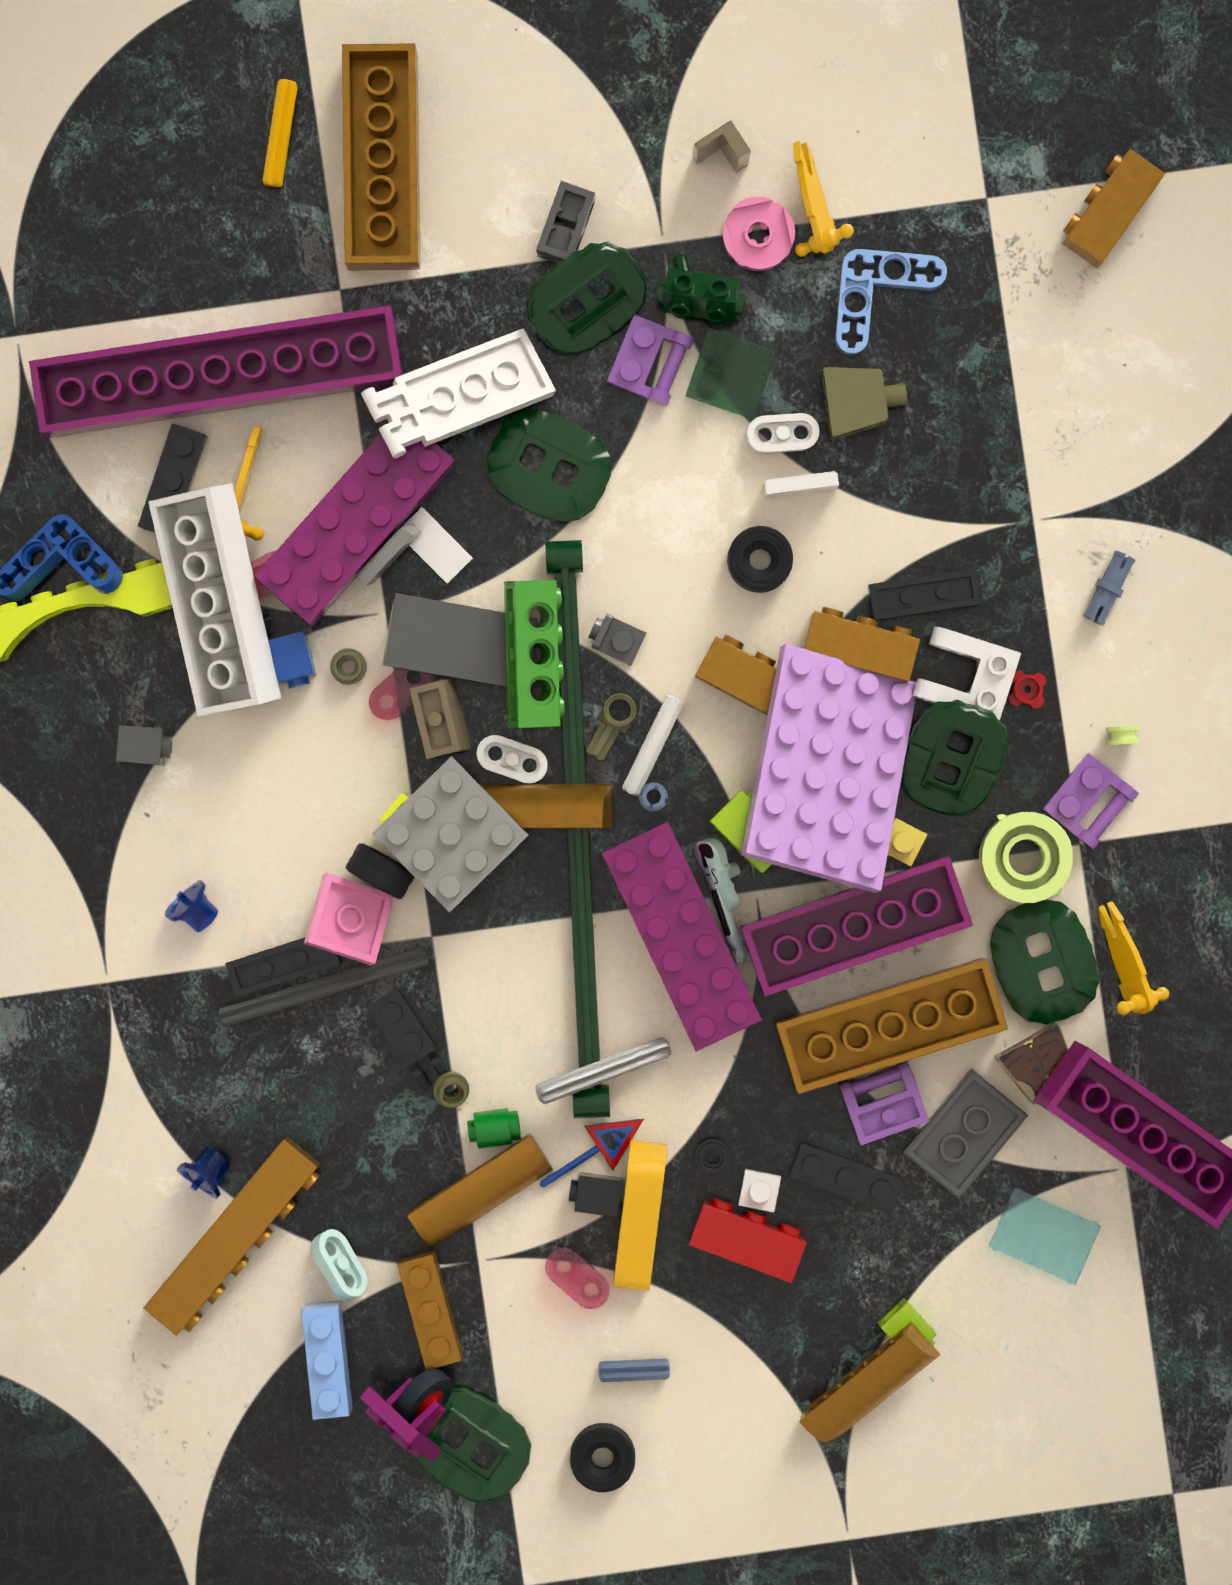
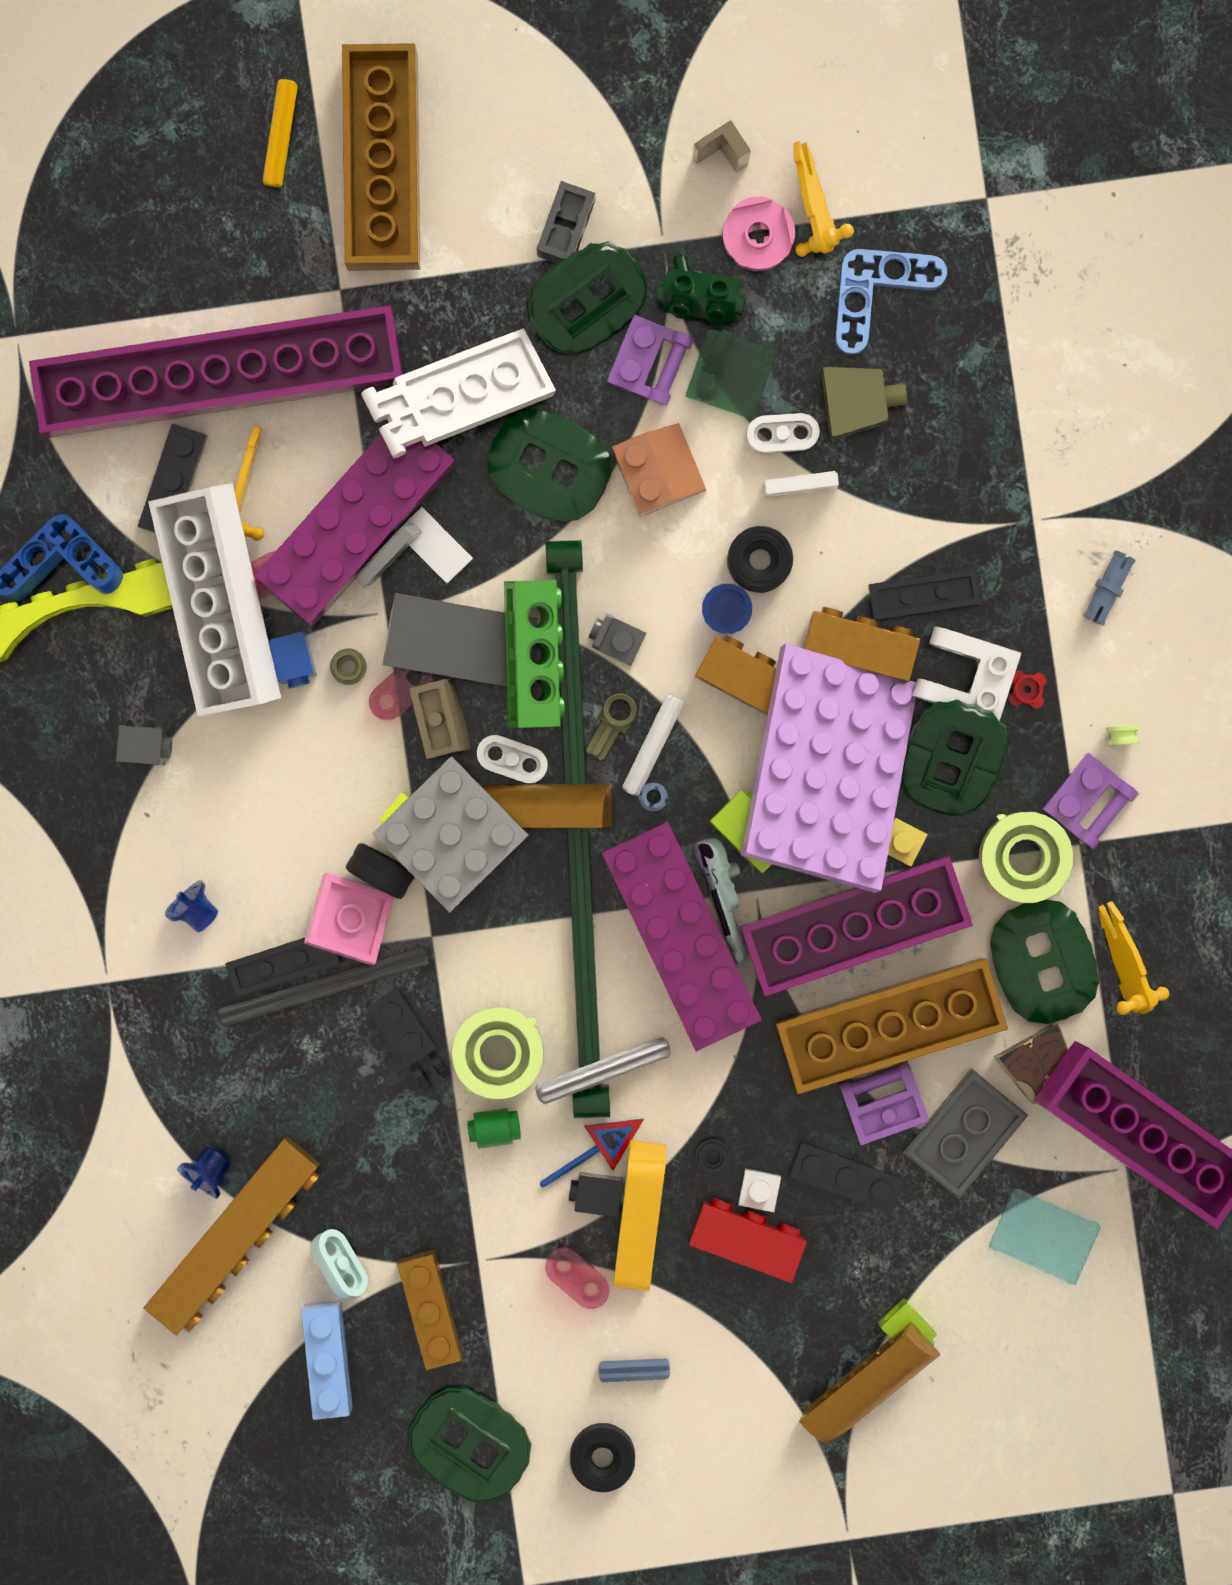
plate [360,1368,453,1462] -> none
pearl gold brick [407,1133,554,1249] -> none
olive plate [433,1072,469,1108] -> none
pearl gold brick [1062,149,1165,269] -> none
none -> yellowish green piece [452,1006,544,1099]
none -> nougat slope [612,423,706,518]
none -> clear blue piece [702,584,752,634]

